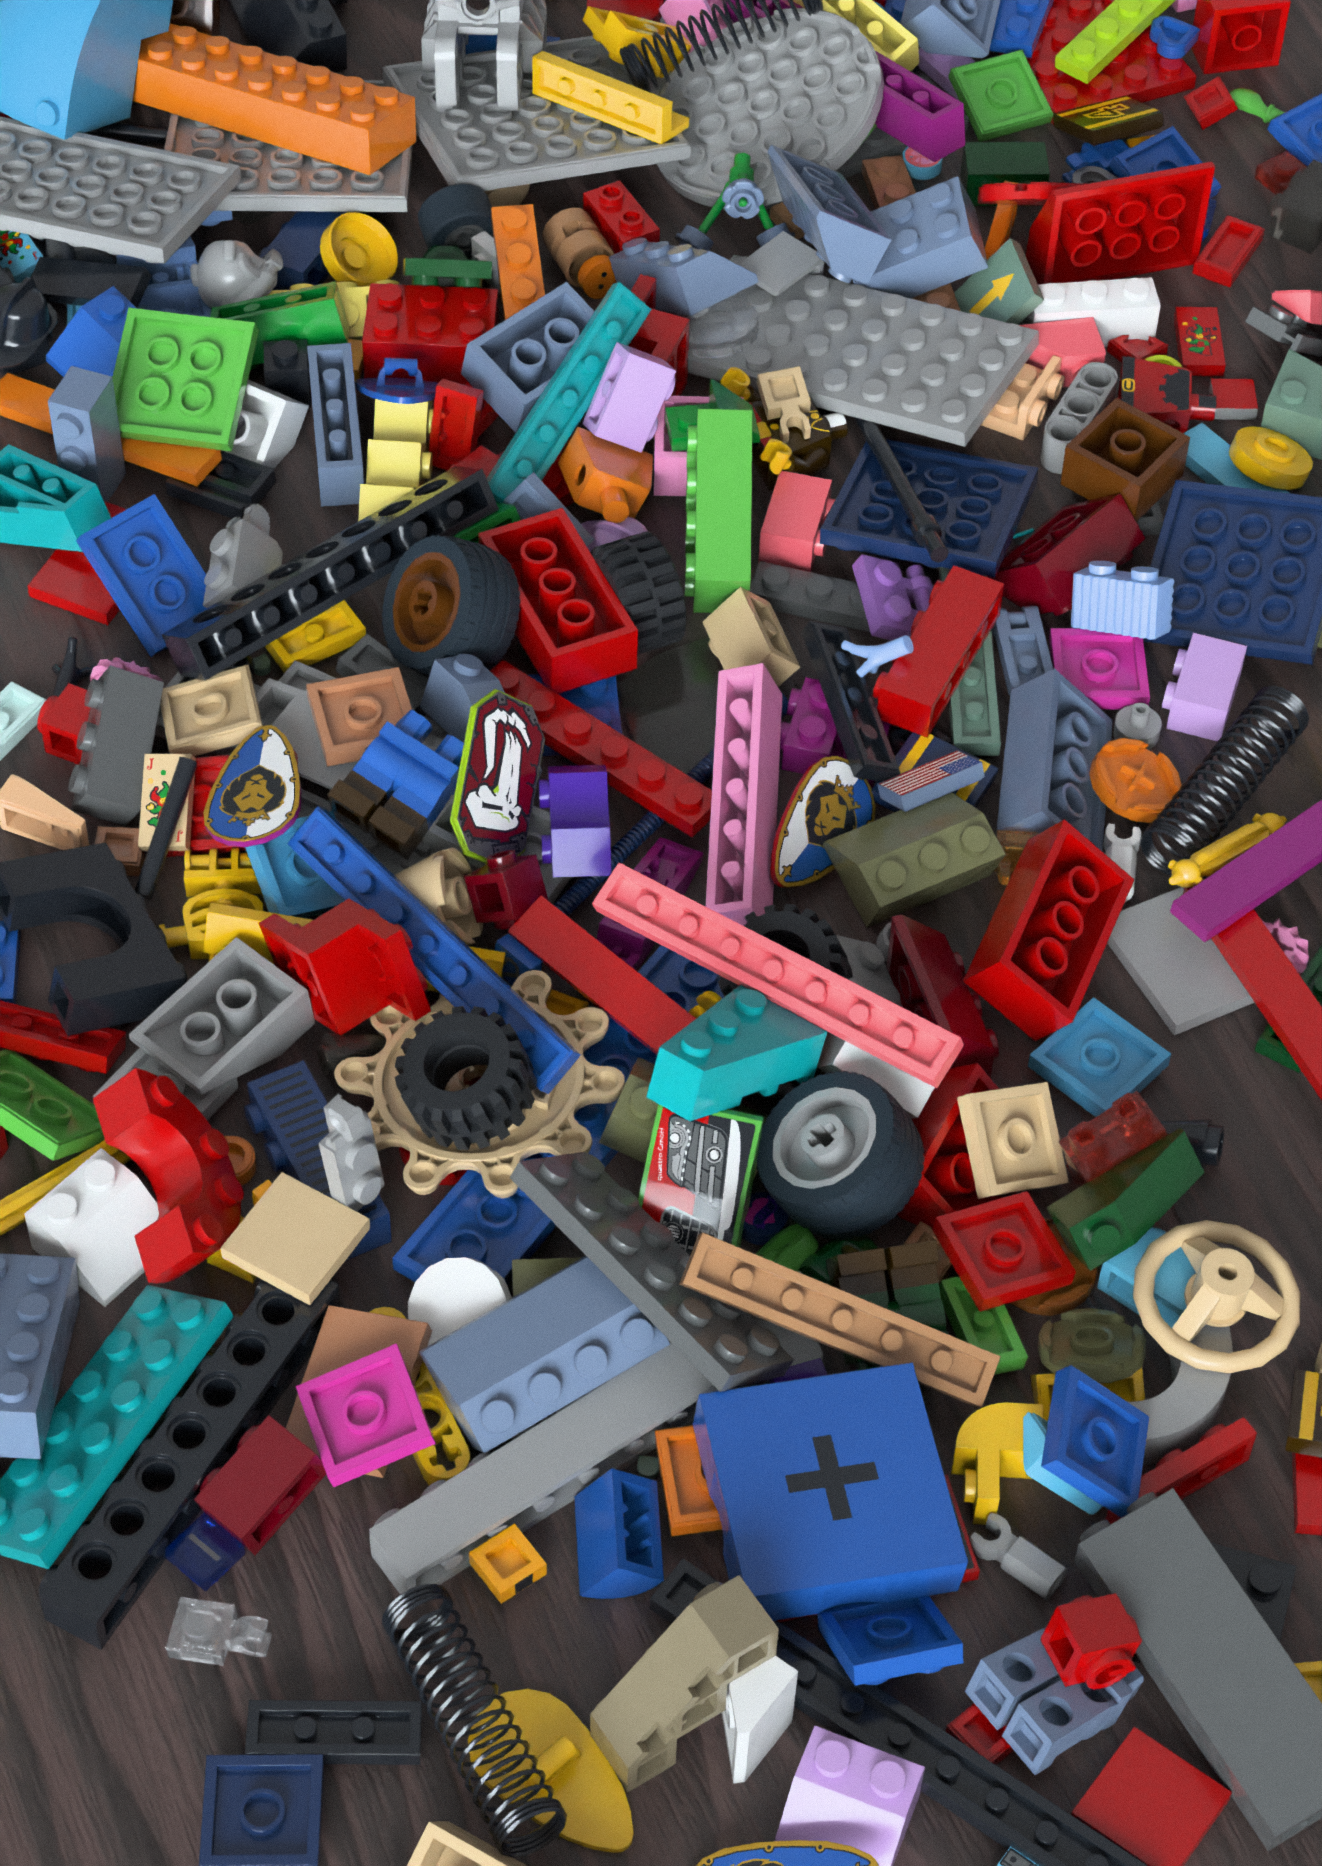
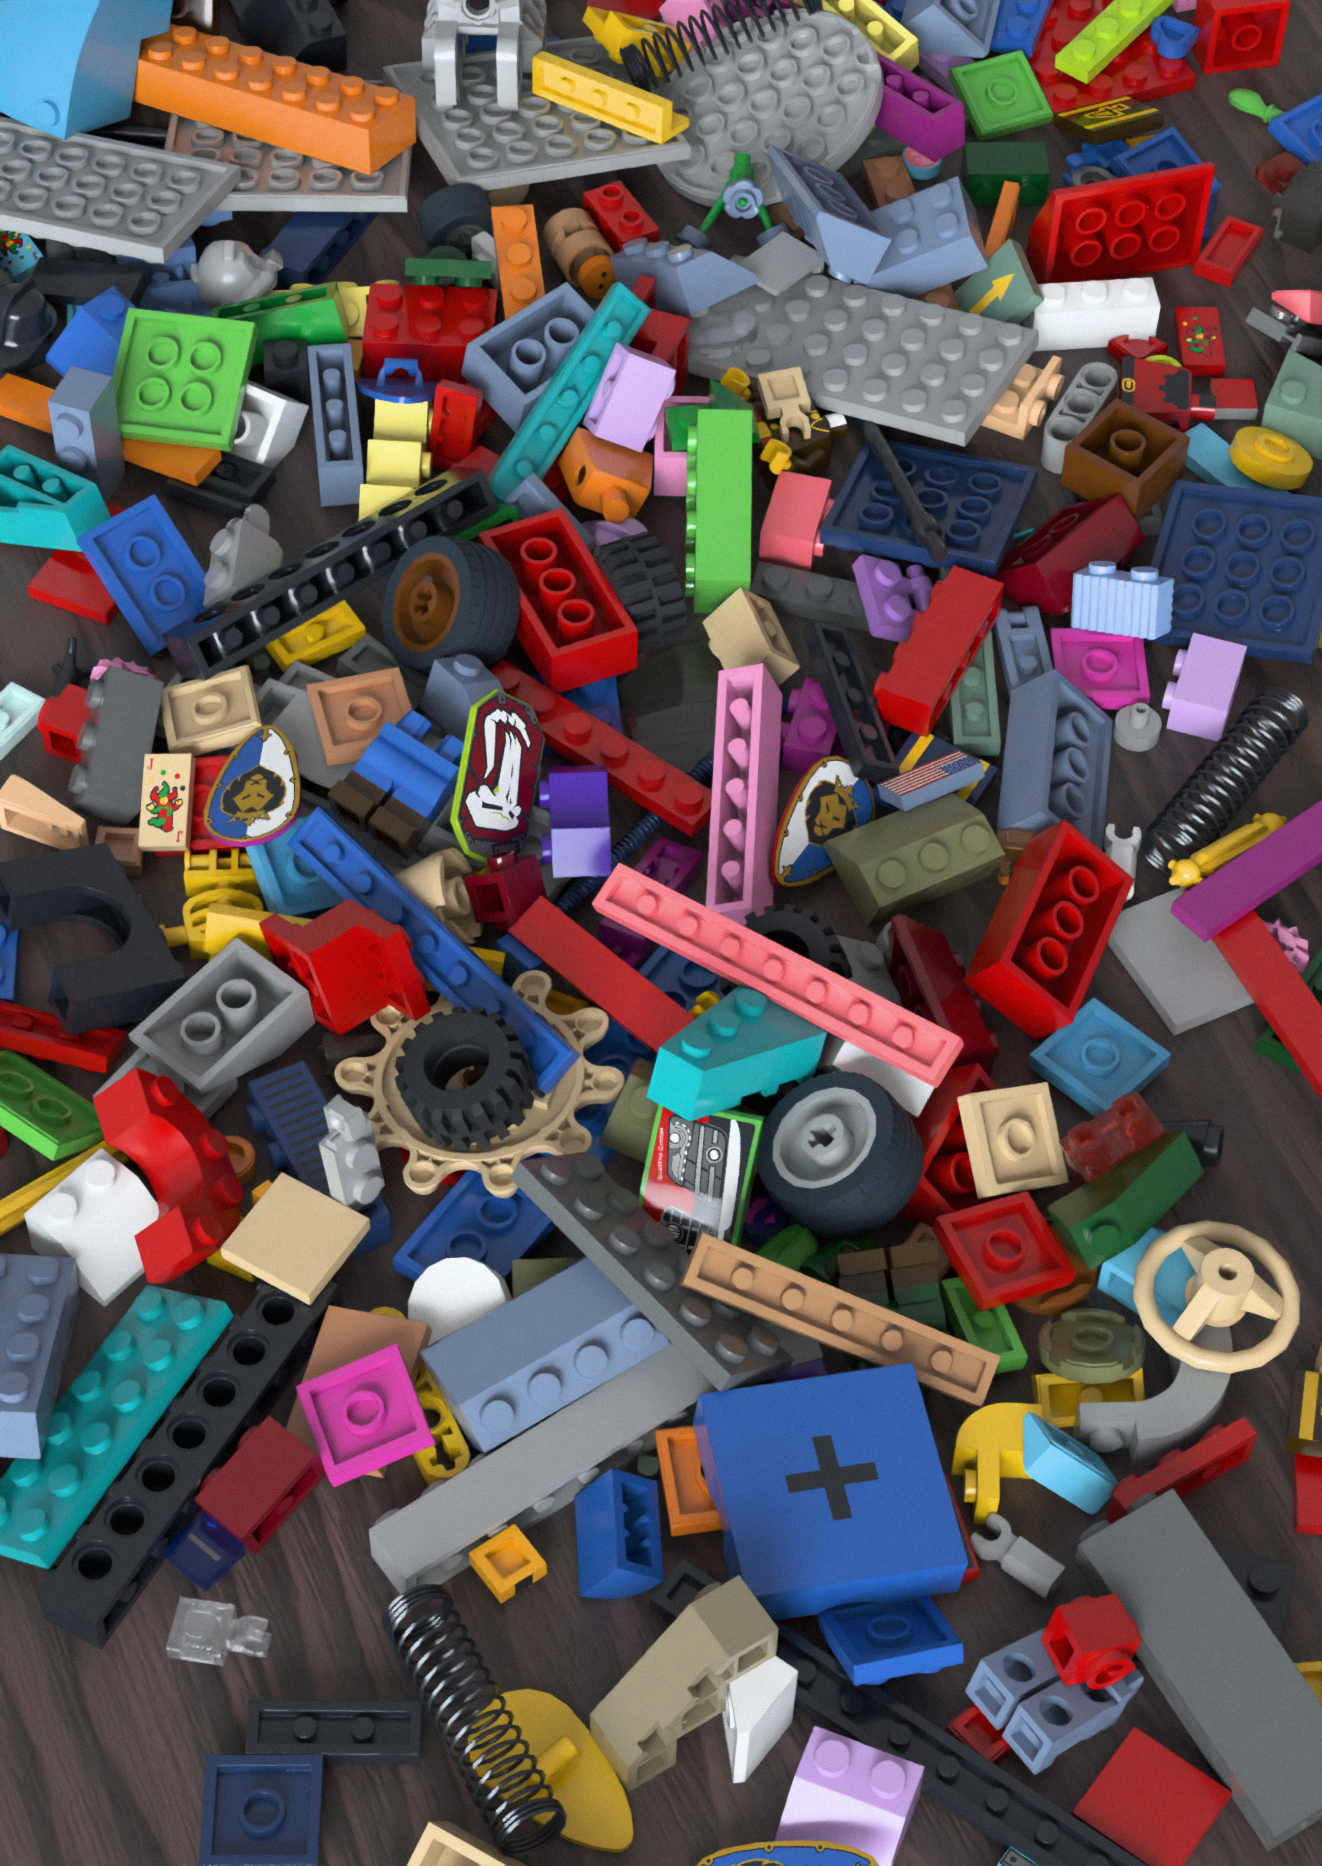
black bar [134,757,198,900] -> none
yellow piece [320,212,398,287] -> none
light blue bar [841,635,914,677] -> none
red tile [978,182,1086,206] -> none
coral slope [1019,317,1106,388] -> none
blue plate [1041,1365,1149,1518] -> none
orange tile [1089,738,1182,823] -> none
red tile [1184,76,1238,130] -> none

